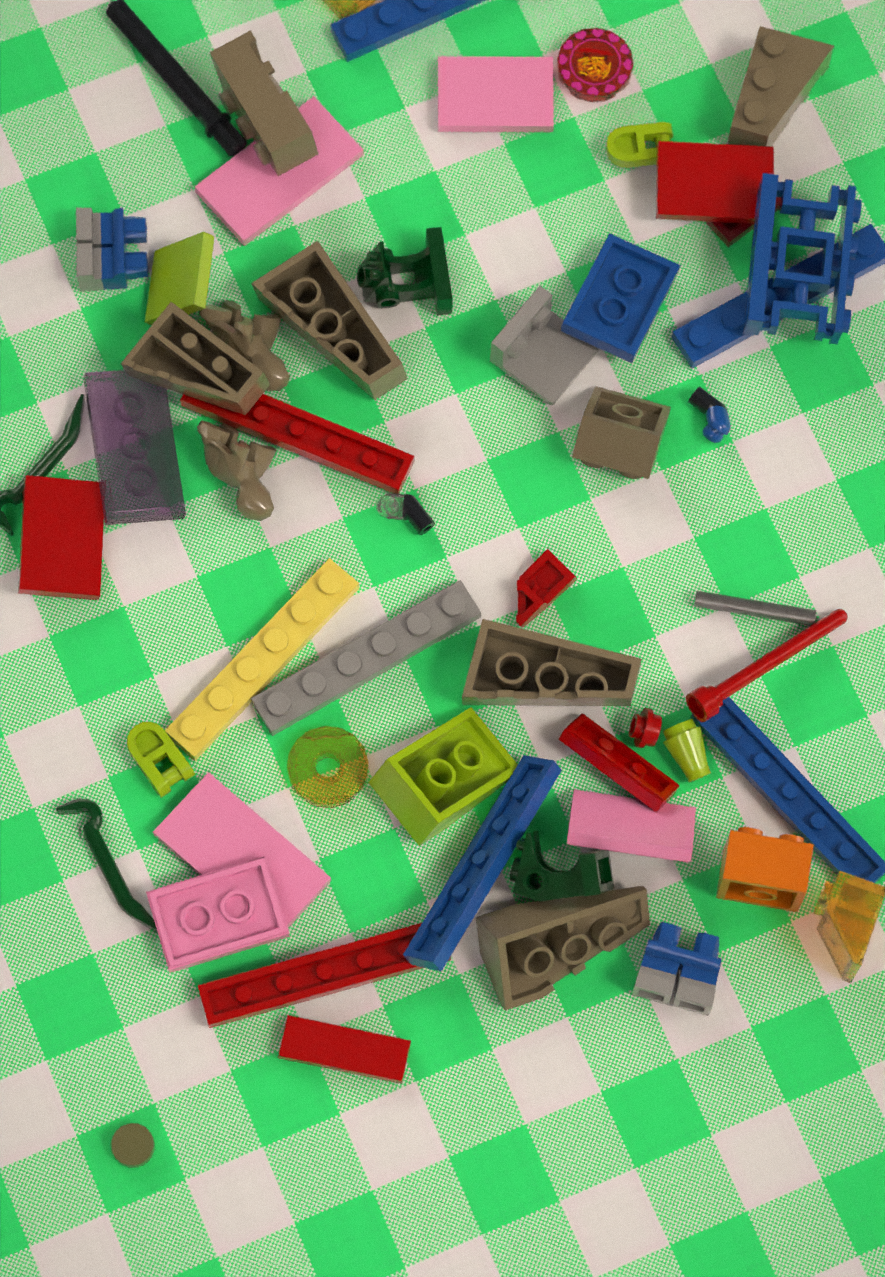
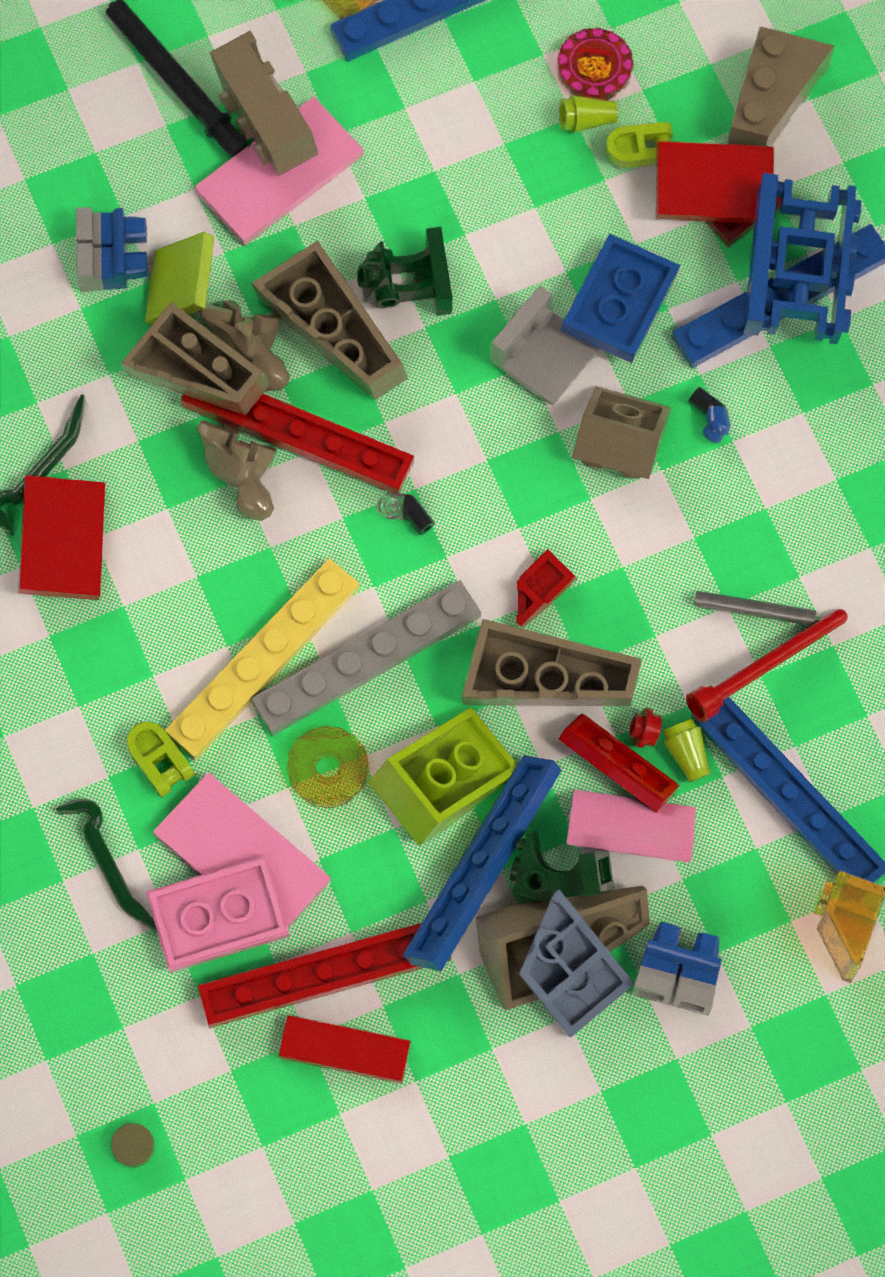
tile [83,370,186,525] -> none
bright pink tile [438,56,554,132] -> none
orange brick [716,827,814,912] -> none
none -> sand blue slope [519,889,635,1038]
none -> lime cone [559,95,618,134]

